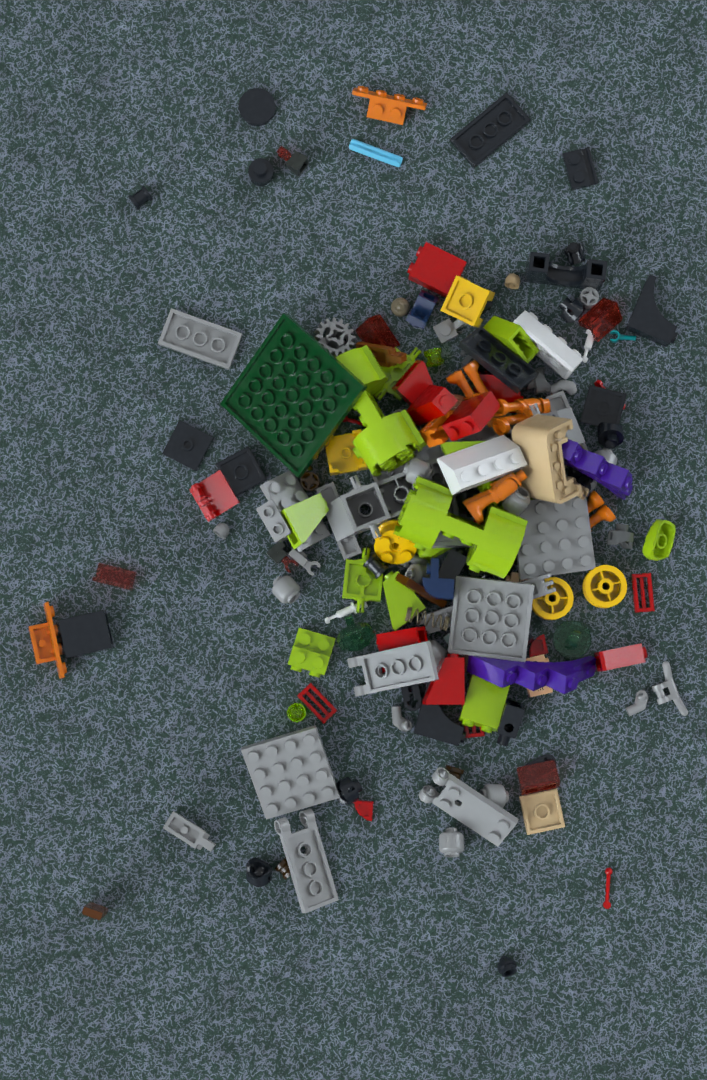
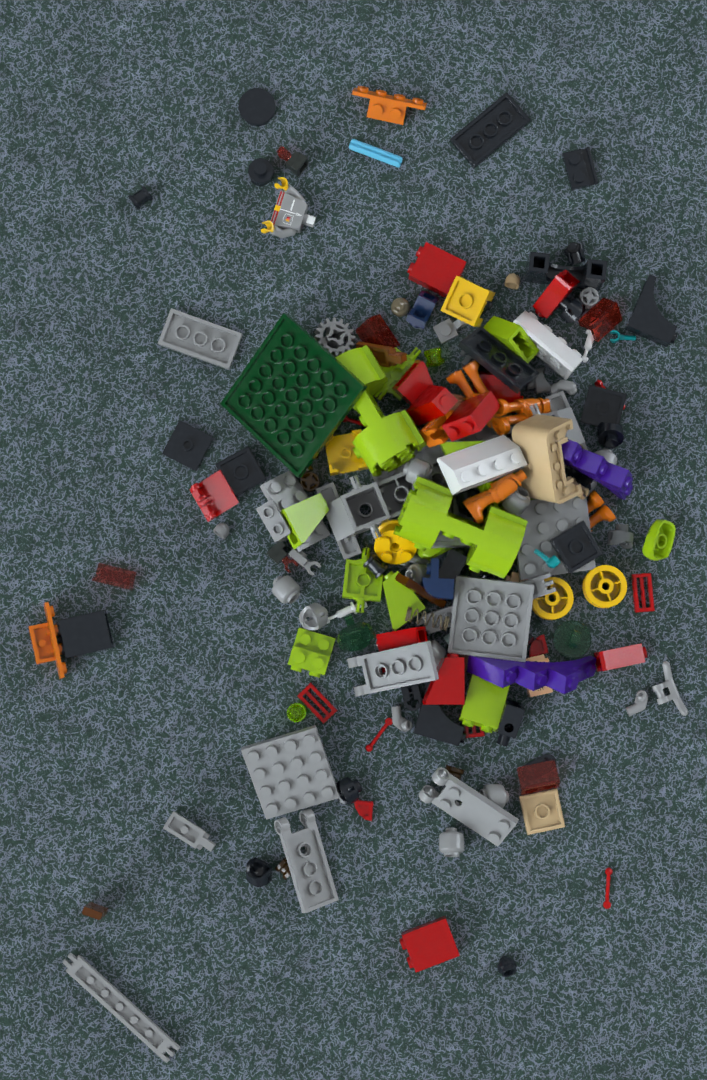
none -> light grey hinge [62,953,181,1063]
none -> light grey torso [261,177,316,238]
none -> light grey piece [299,603,328,630]
none -> red hinge [365,718,392,752]
none -> red brick [399,916,460,973]
none -> red slope [532,269,580,319]
none -> teal hand [533,549,560,568]
none -> black tile [550,520,603,574]

